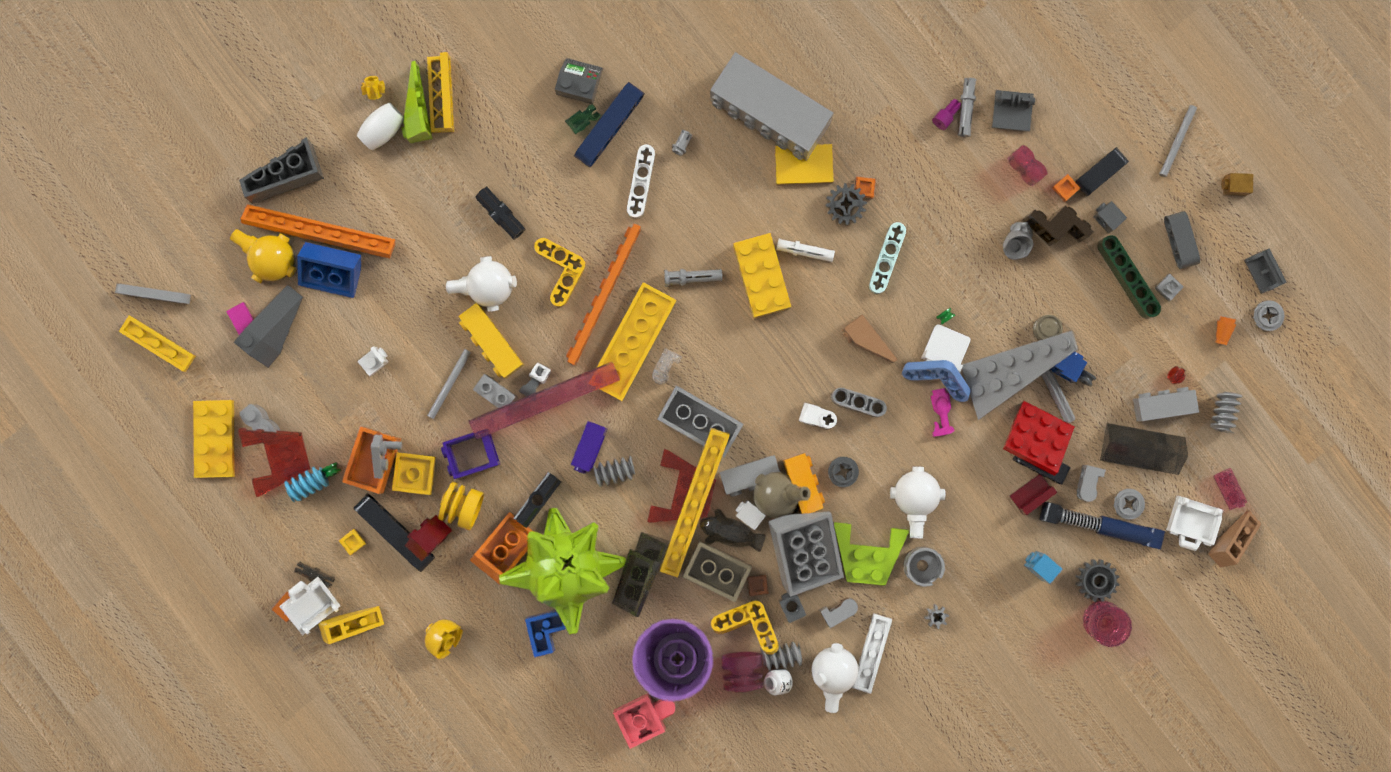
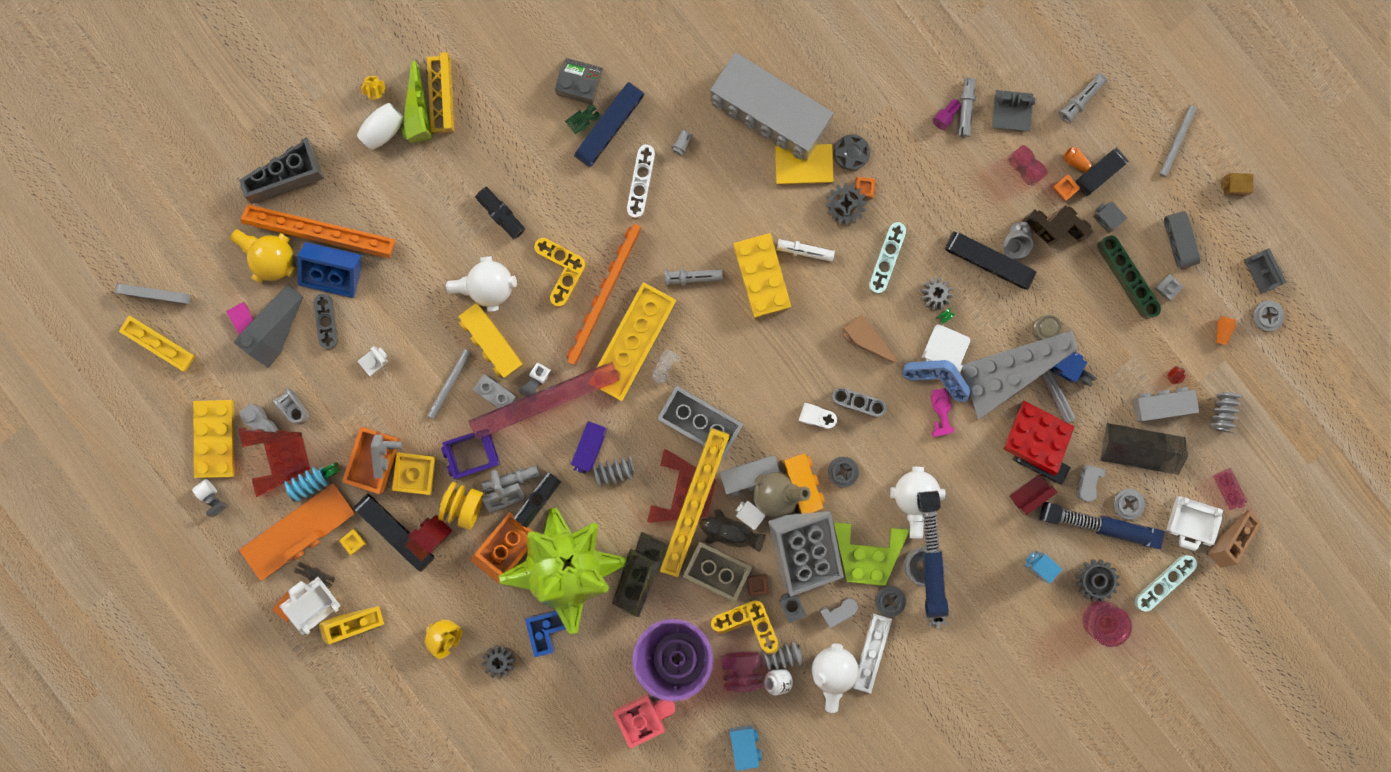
none -> leg [192,479,228,517]
none -> orange bracket [239,483,355,581]
none -> light grey piece [273,387,309,424]
none -> dark grey beam [314,294,338,349]
none -> light grey pin [482,465,540,493]
none -> light grey plate [482,470,525,513]
none -> dark grey gear [482,645,515,679]
none -> dark azure brick [729,725,762,771]
none -> dark grey wheel [834,134,870,170]
none -> dark grey gear [875,586,906,617]
none -> piece [917,490,949,618]
none -> light grey gear [920,277,953,310]
none -> black beam [944,231,1037,290]
none -> light grey pin [1058,73,1107,124]
none -> orange cone [1062,146,1092,173]
none -> light aqua beam [1135,555,1197,612]

